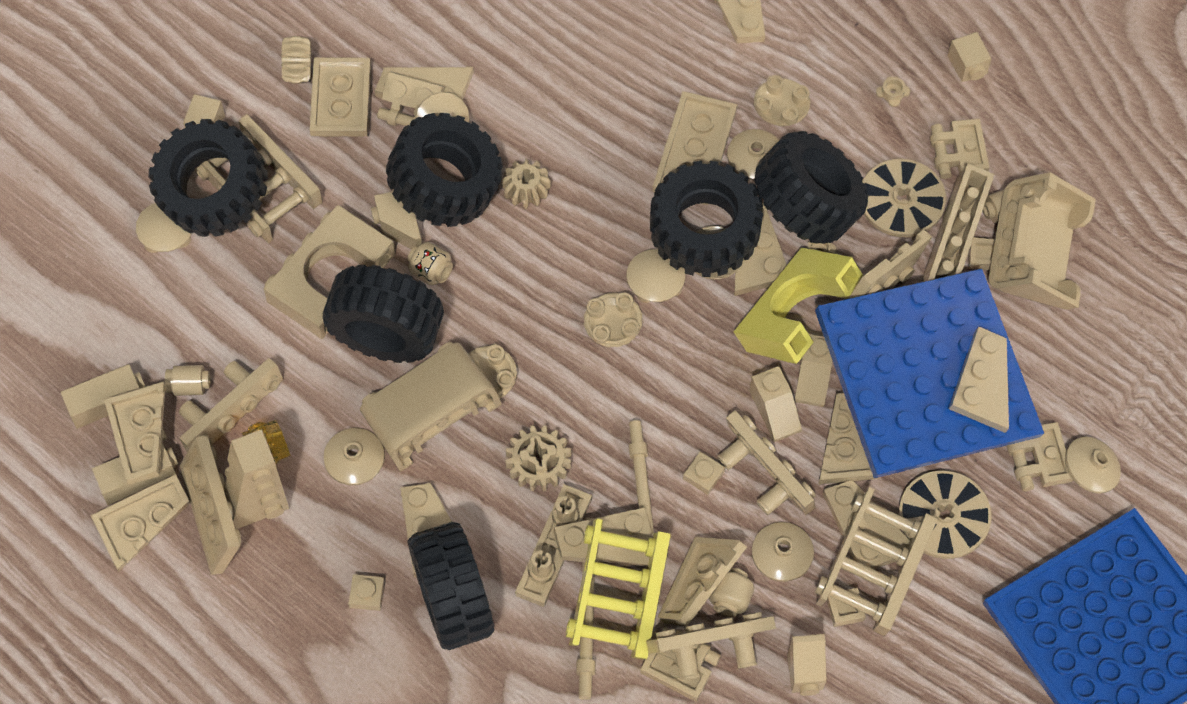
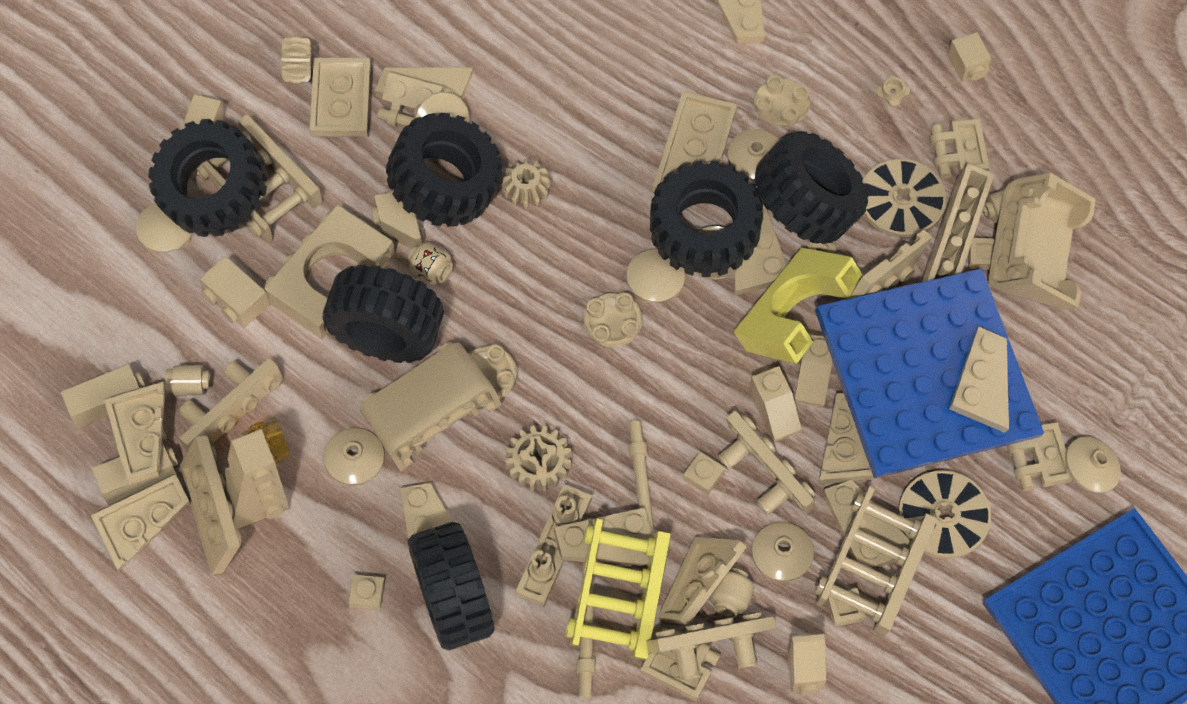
none -> tan brick [200,256,270,328]

